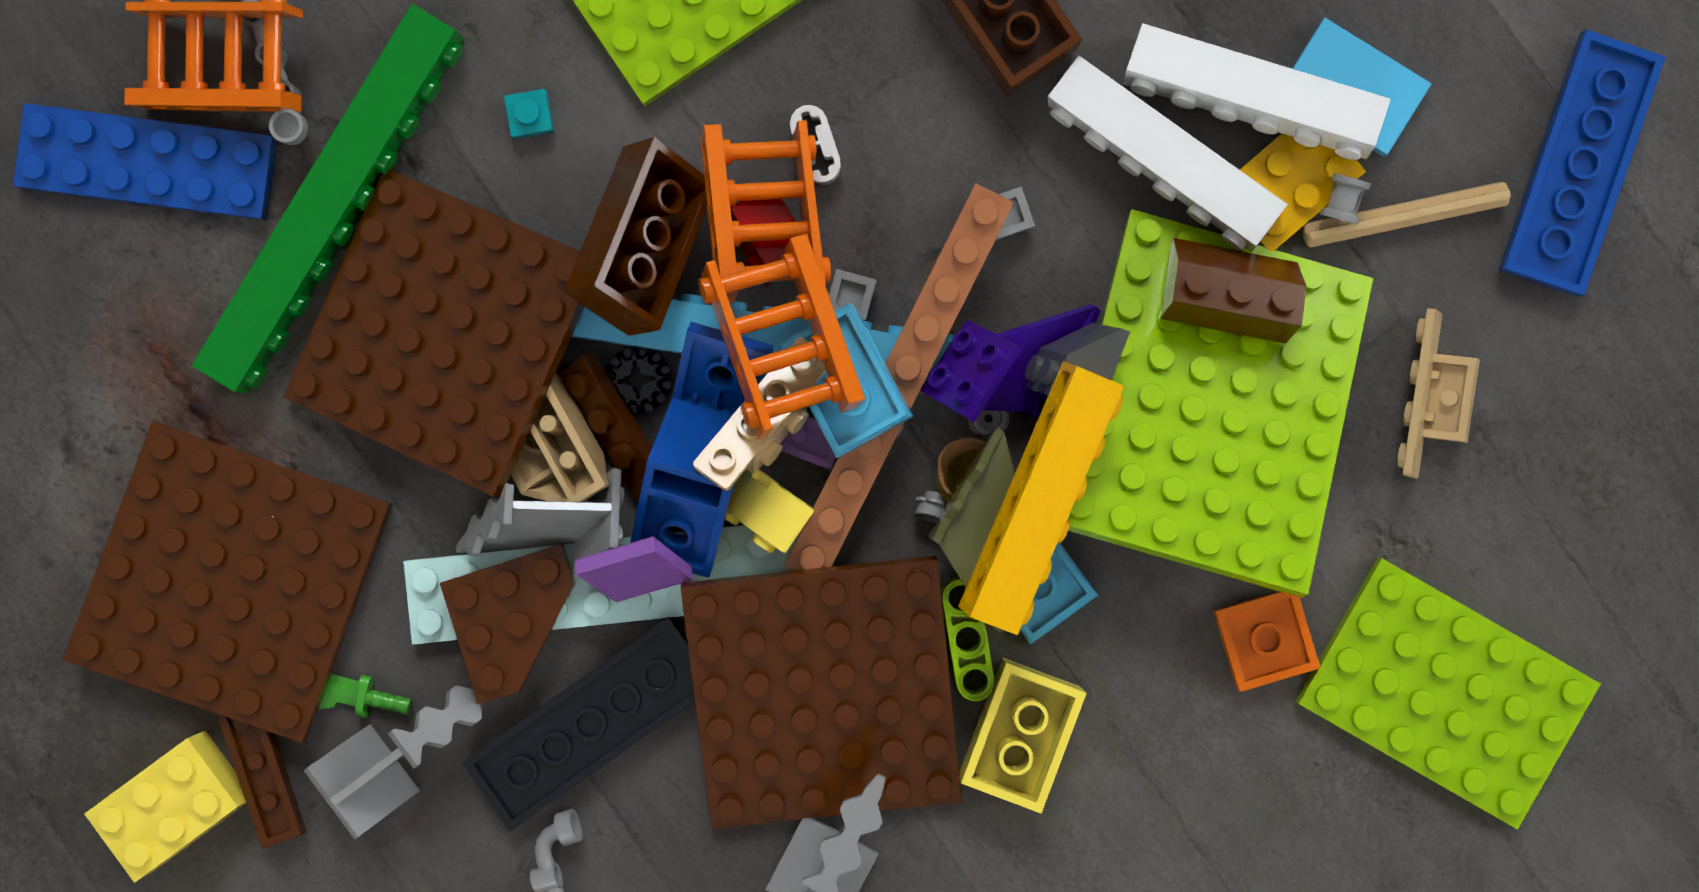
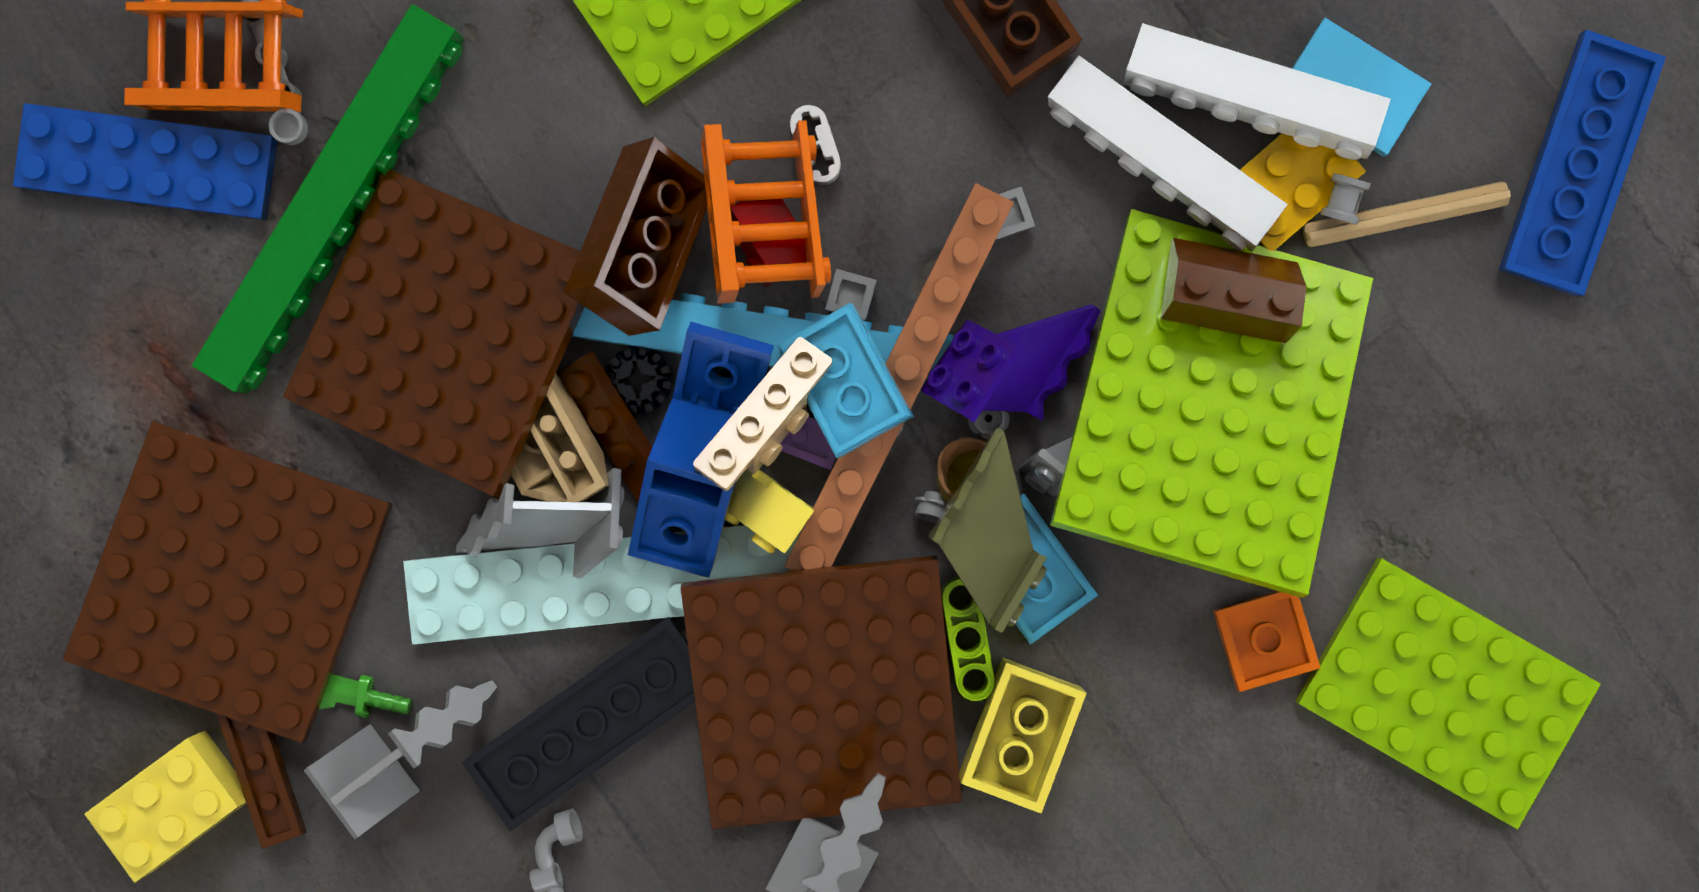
reddish brown plate [440,543,576,704] -> none
teal plate [504,89,555,140] -> none
medium lavender tile [575,536,693,602] -> none
orange fence [698,233,865,439] -> none
yellow brick [958,361,1124,635] -> none
dark grey slope [1025,323,1130,397] -> none
tan bracket [1398,308,1480,479] -> none

